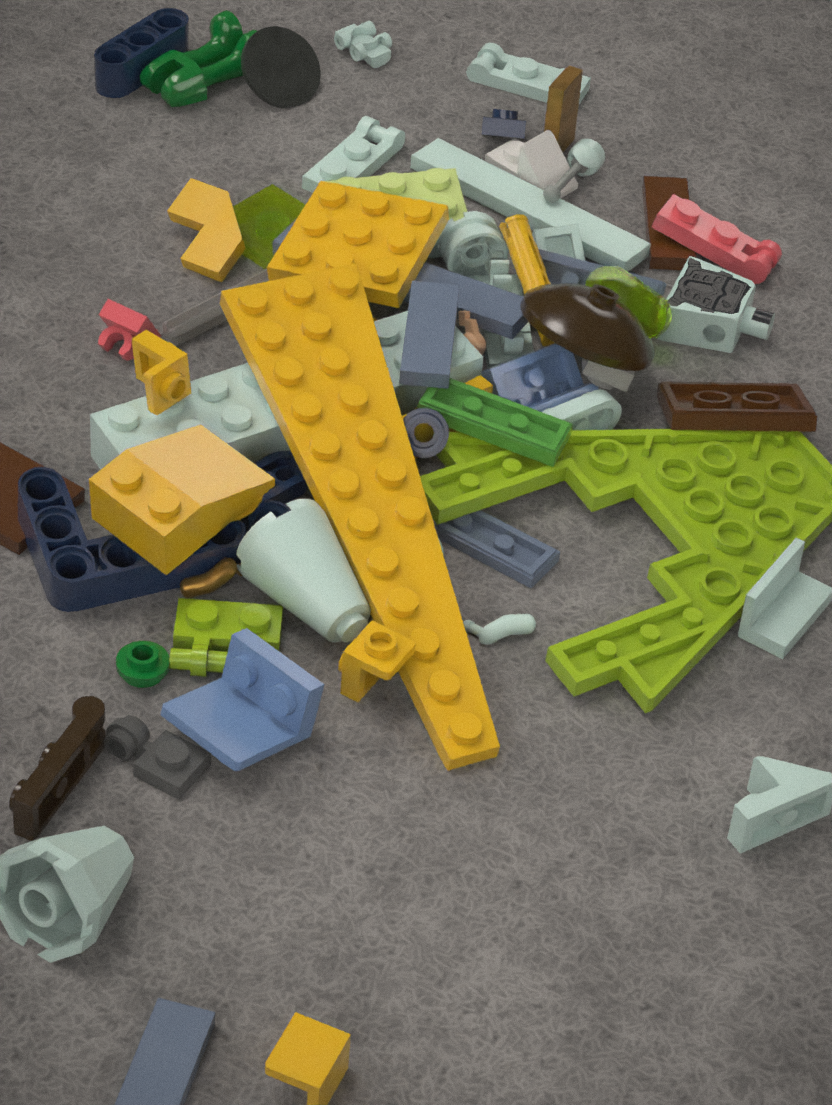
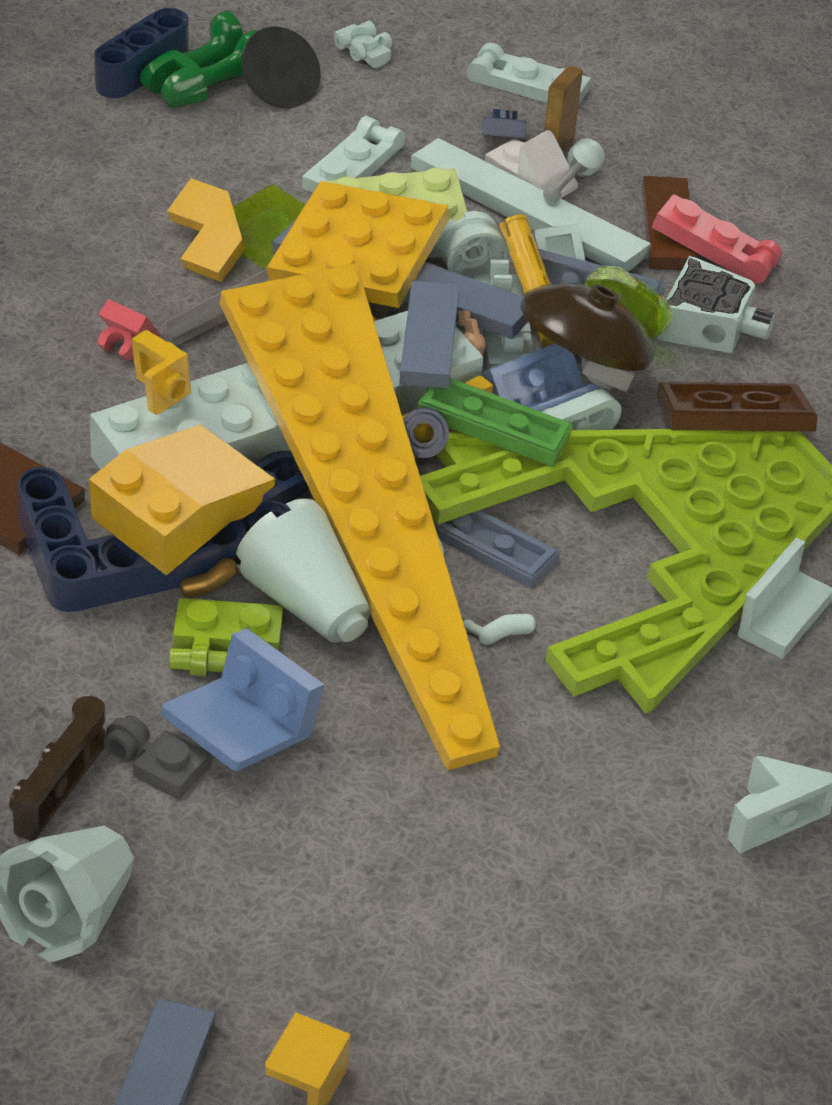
green plate [116,641,170,688] -> none
yellow bracket [338,620,416,702] -> none

